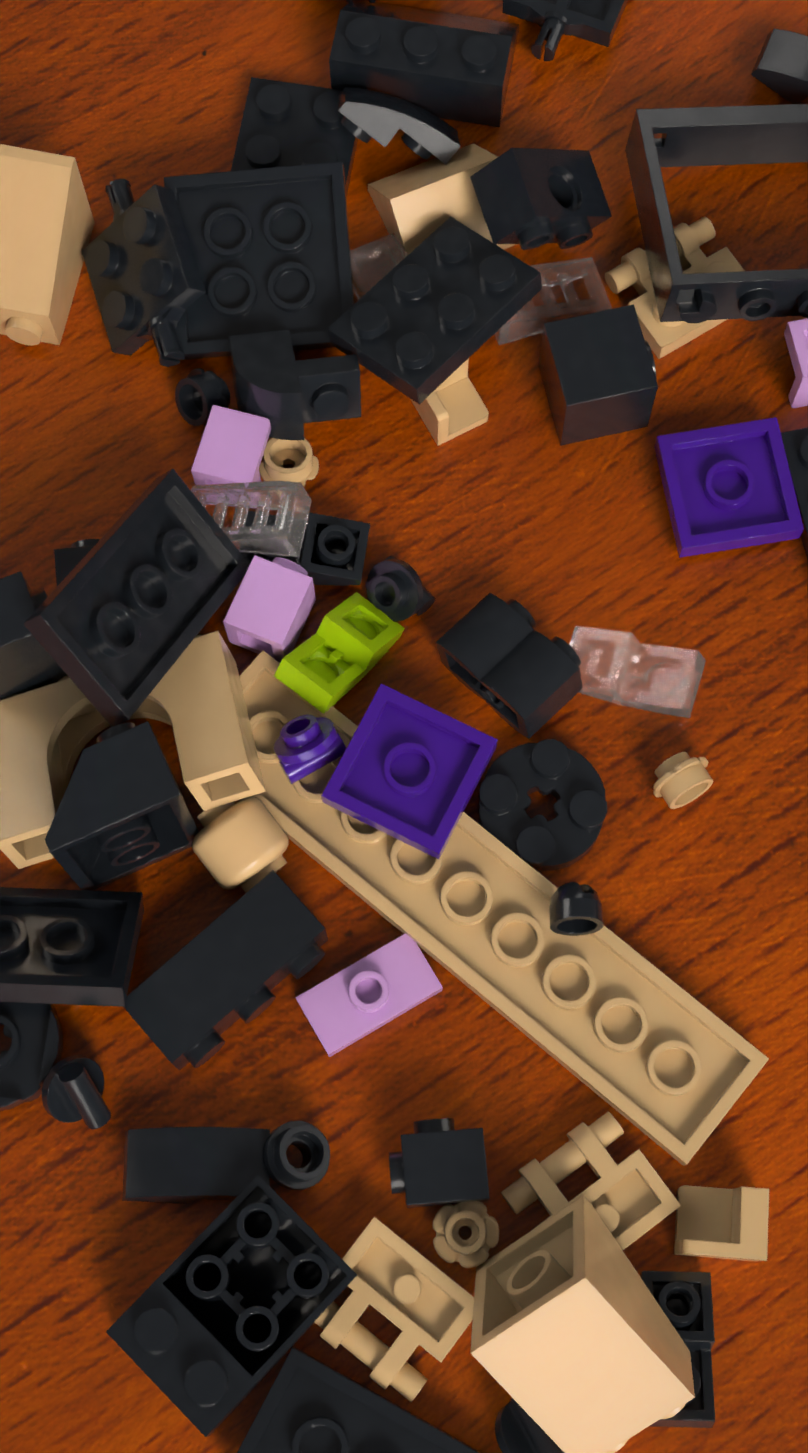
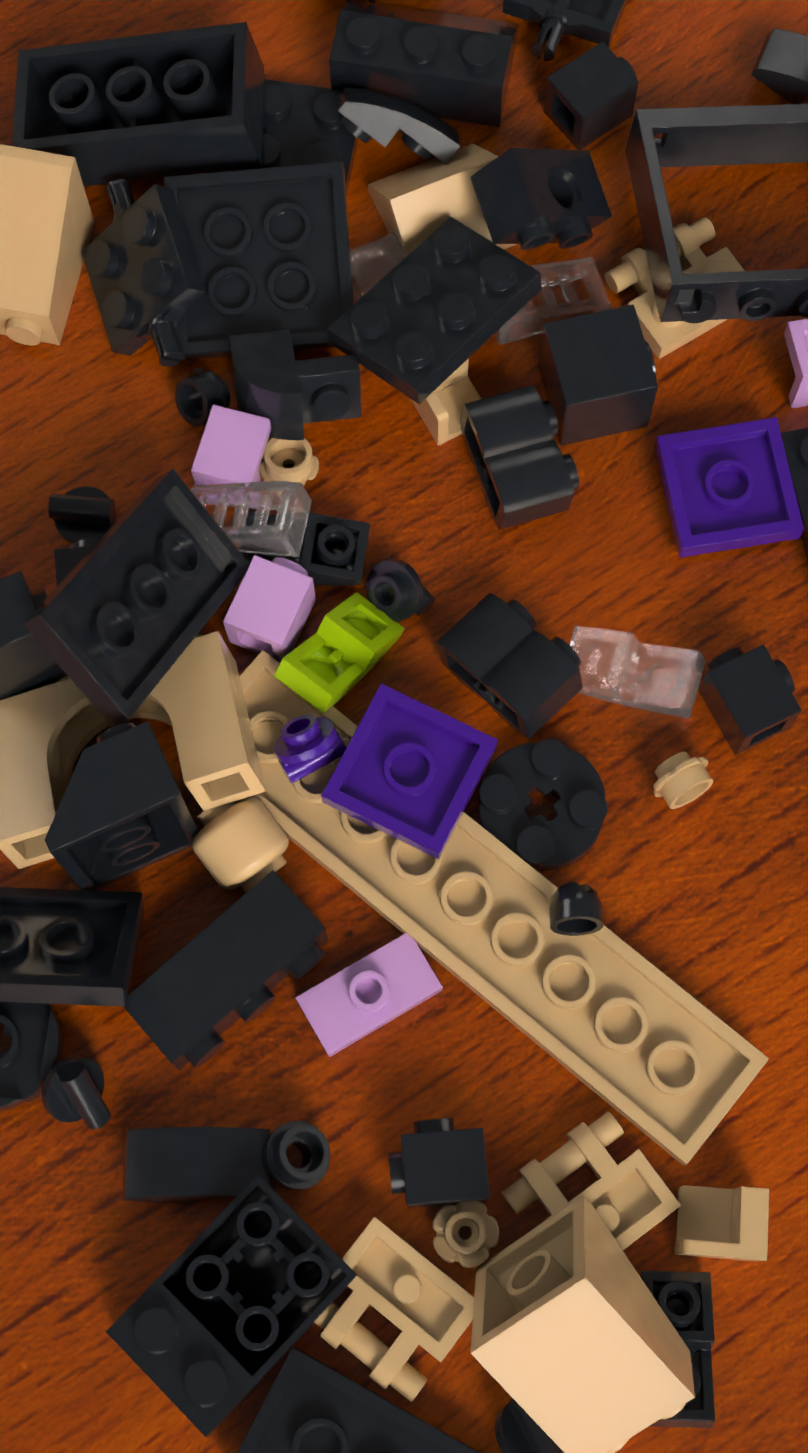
none -> black brick [12,22,264,186]
none -> black plate [48,486,116,544]
none -> black brick [460,385,579,530]
none -> black brick [544,41,639,150]
none -> black brick [698,644,802,755]

